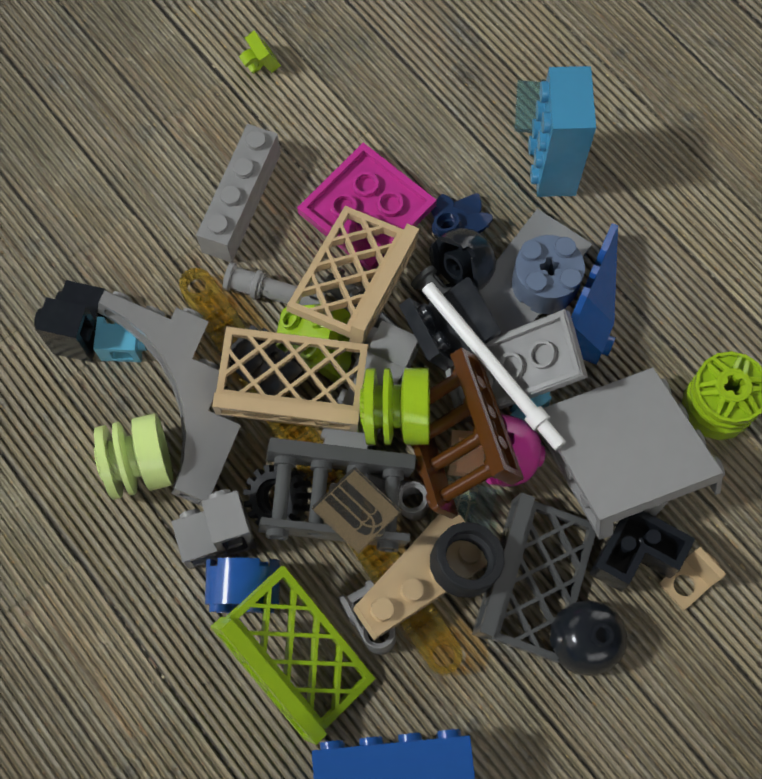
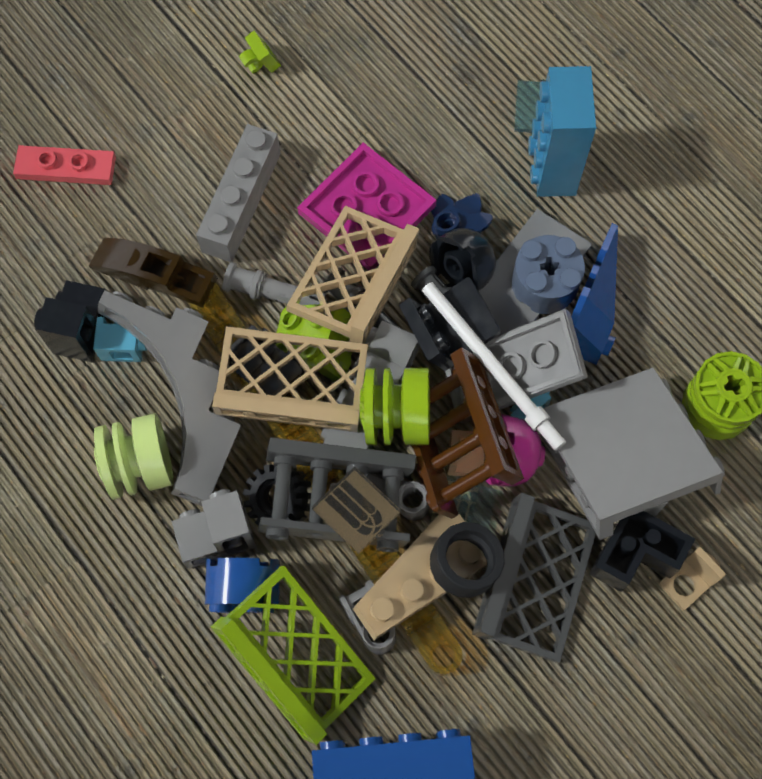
black cylinder [550,600,628,676] -> none
none -> coral plate [13,145,116,185]
none -> dark brown slope [89,238,218,308]

